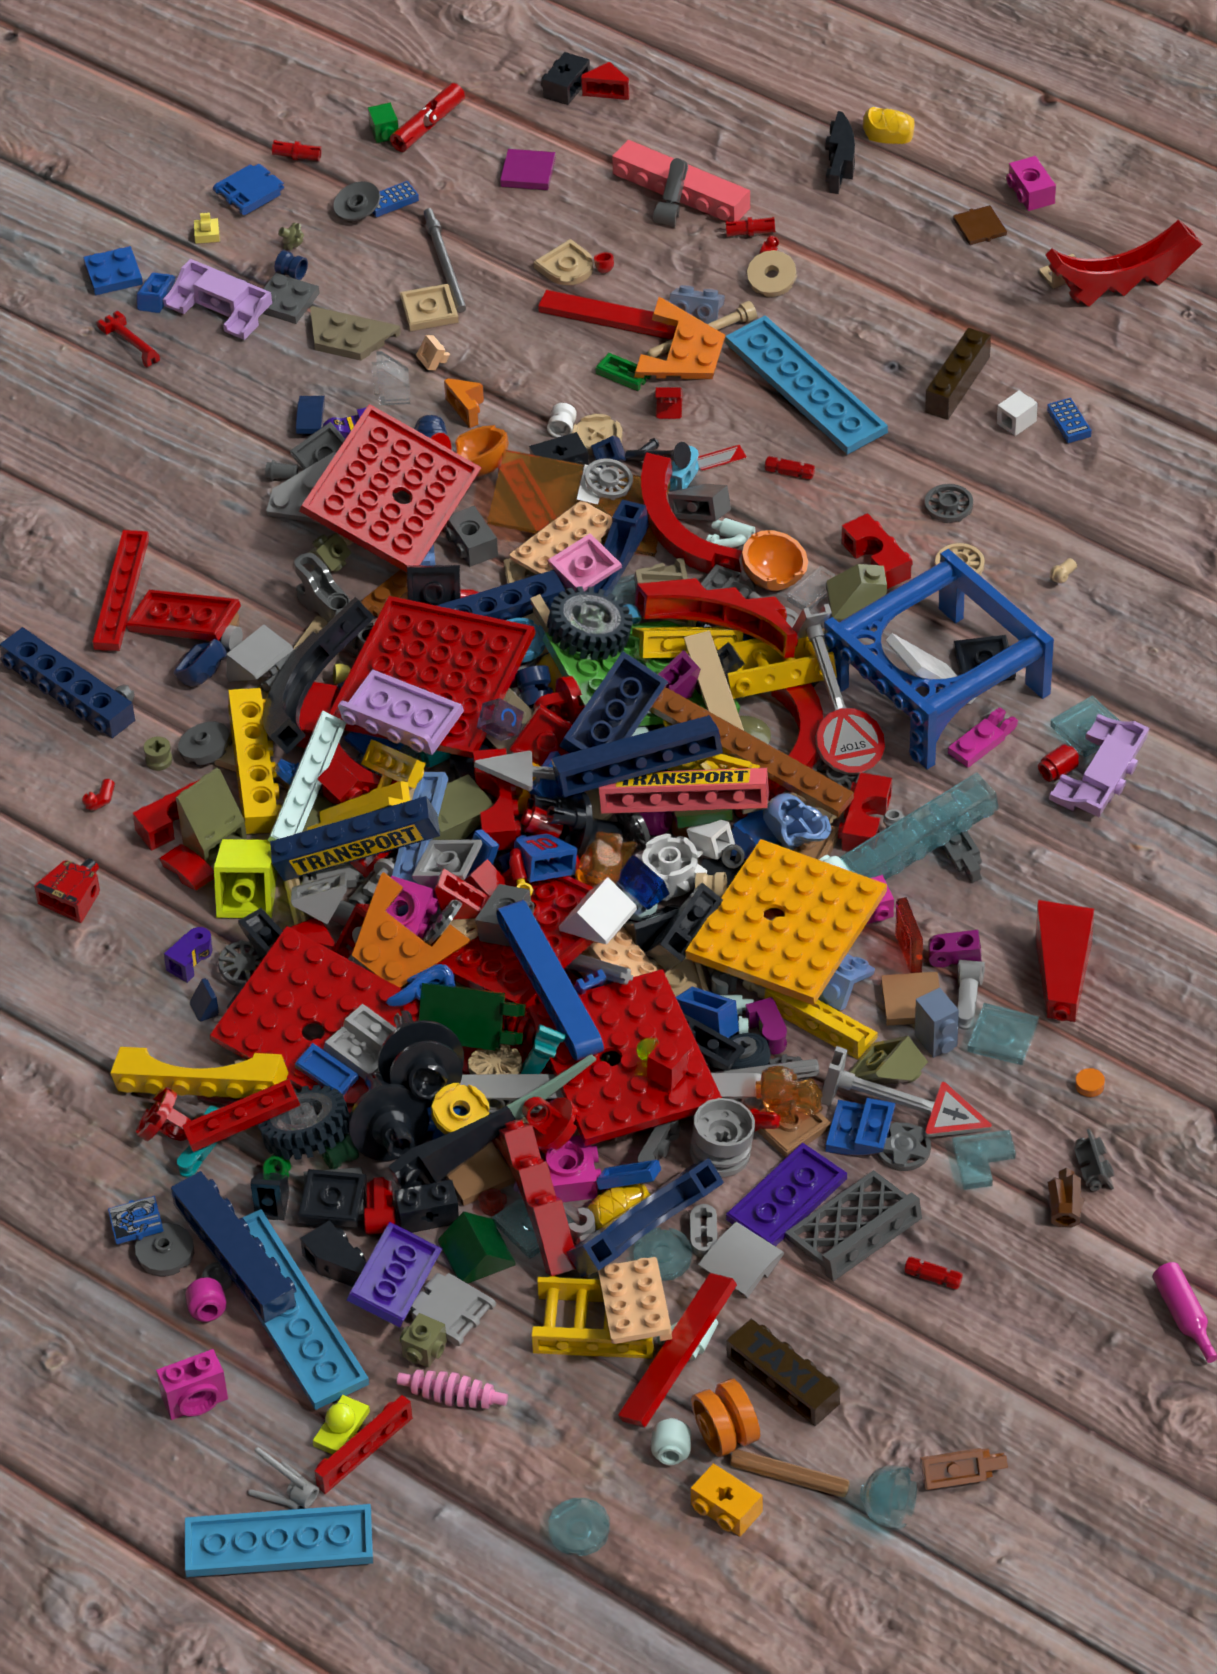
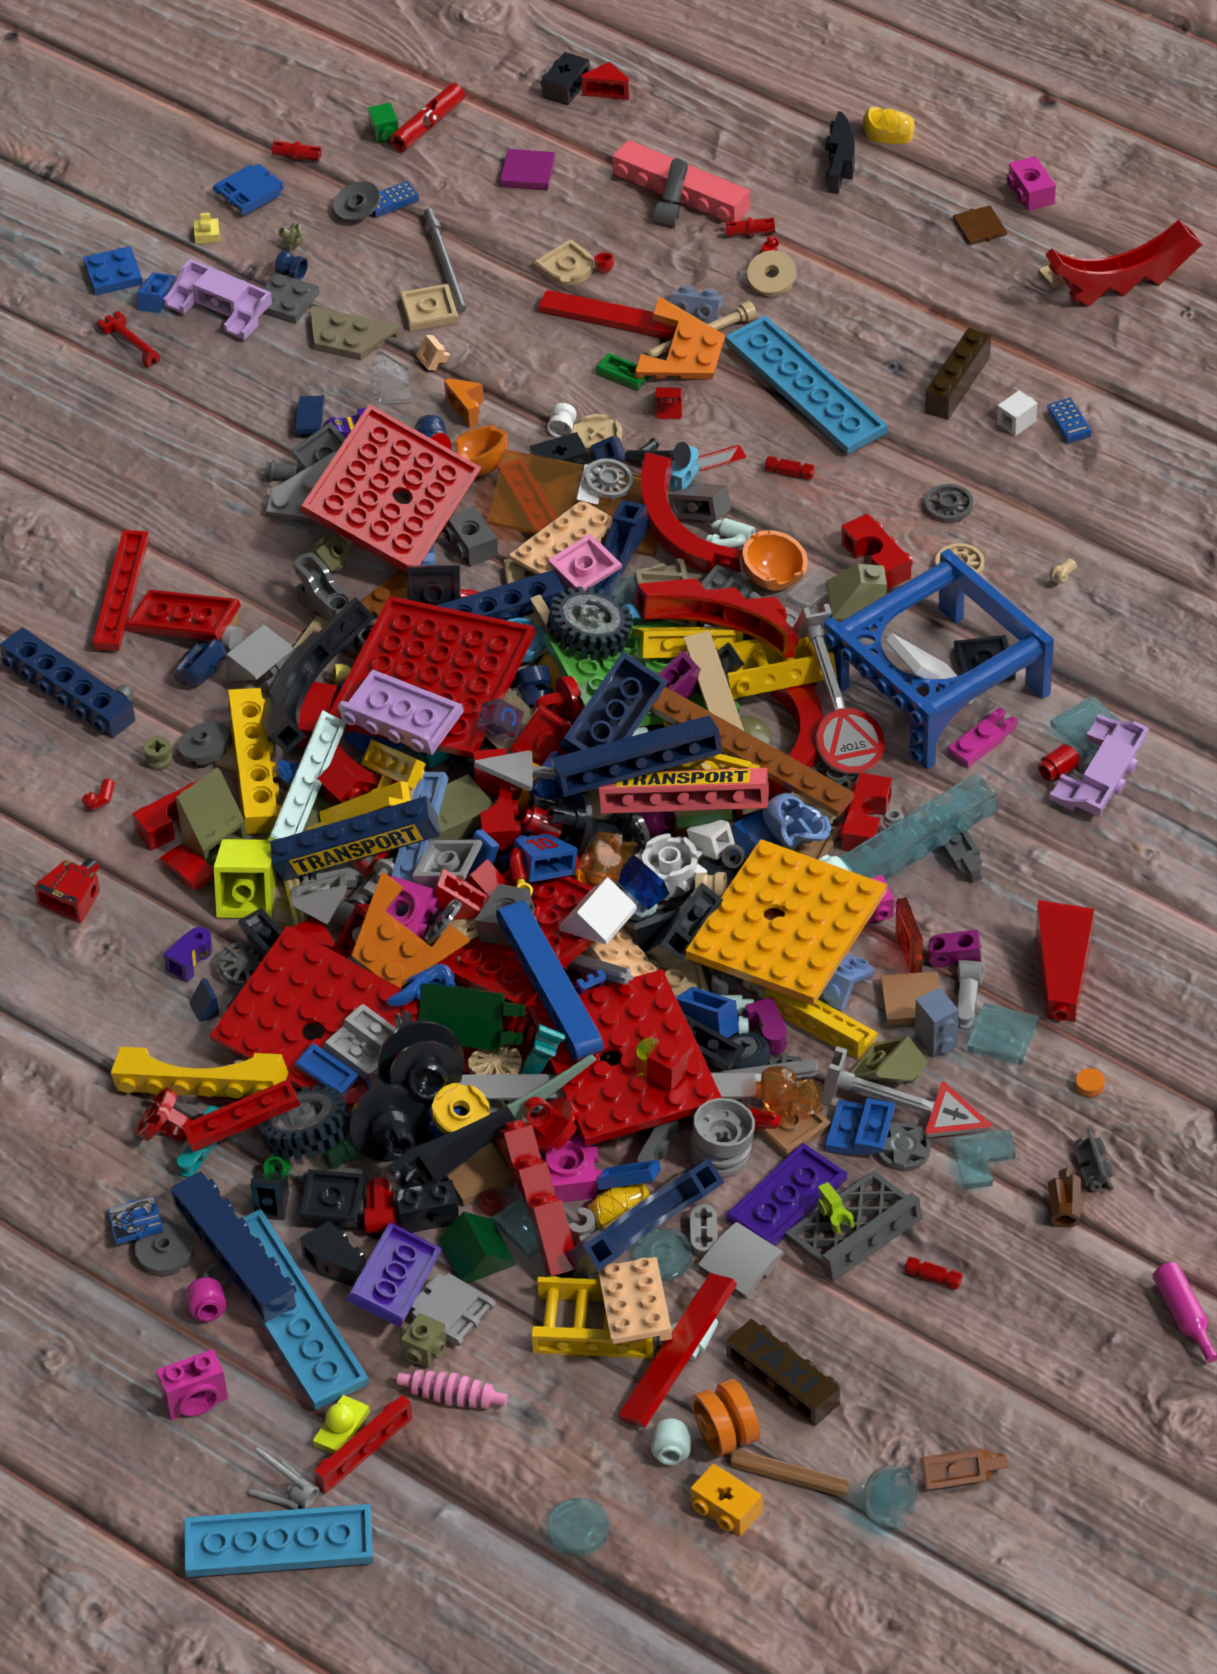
none -> lime plate [817,1182,854,1234]

